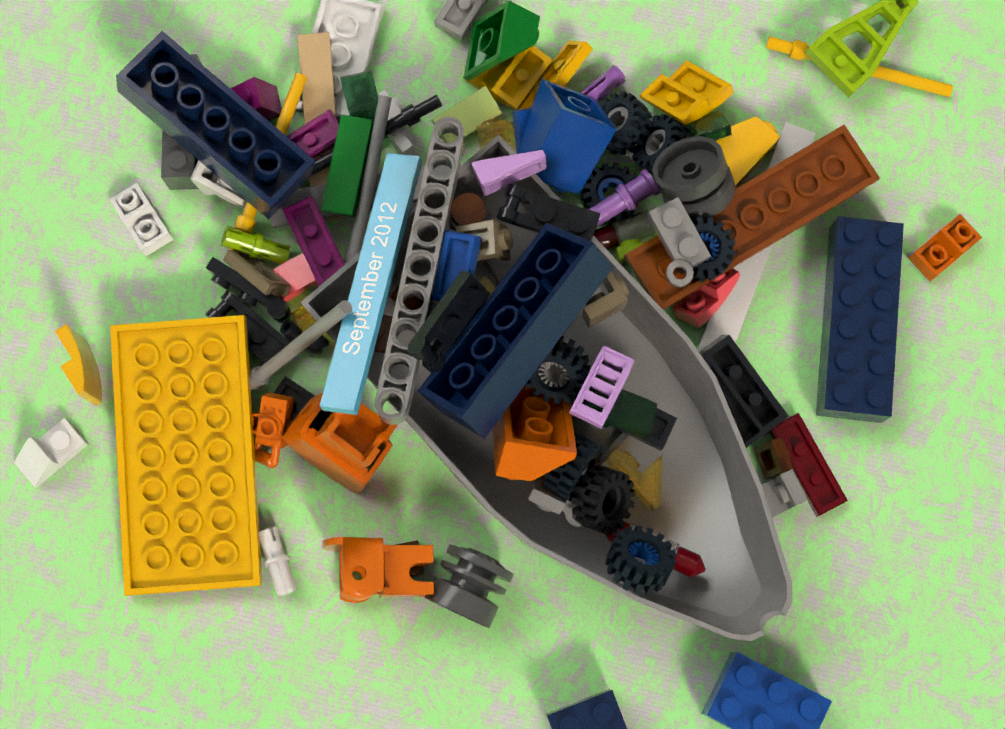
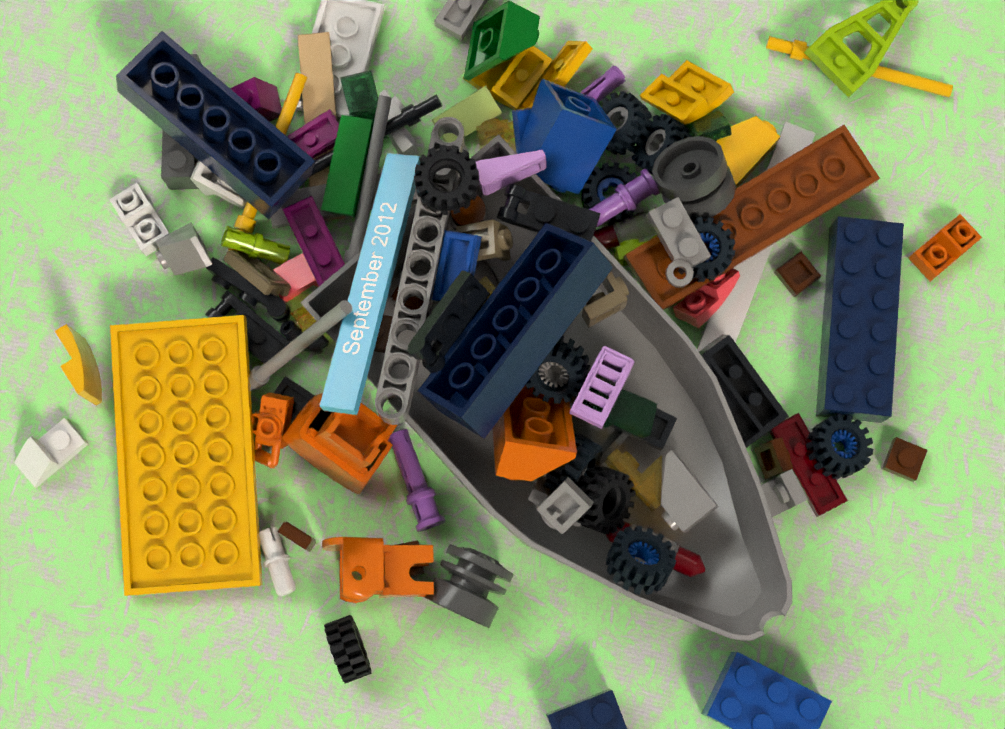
none -> light grey slope [155,222,212,275]
none -> reddish brown tile [277,521,316,552]
none -> black tyre [324,615,372,684]
none -> medium lavender pin [389,429,446,532]
none -> black tyre [414,145,479,215]
none -> light grey bracket [536,477,594,534]
none -> light grey slope [661,450,719,533]
none -> reddish brown tile [774,251,821,297]
none -> black bush [806,414,874,479]
none -> reddish brown plate [882,437,927,482]

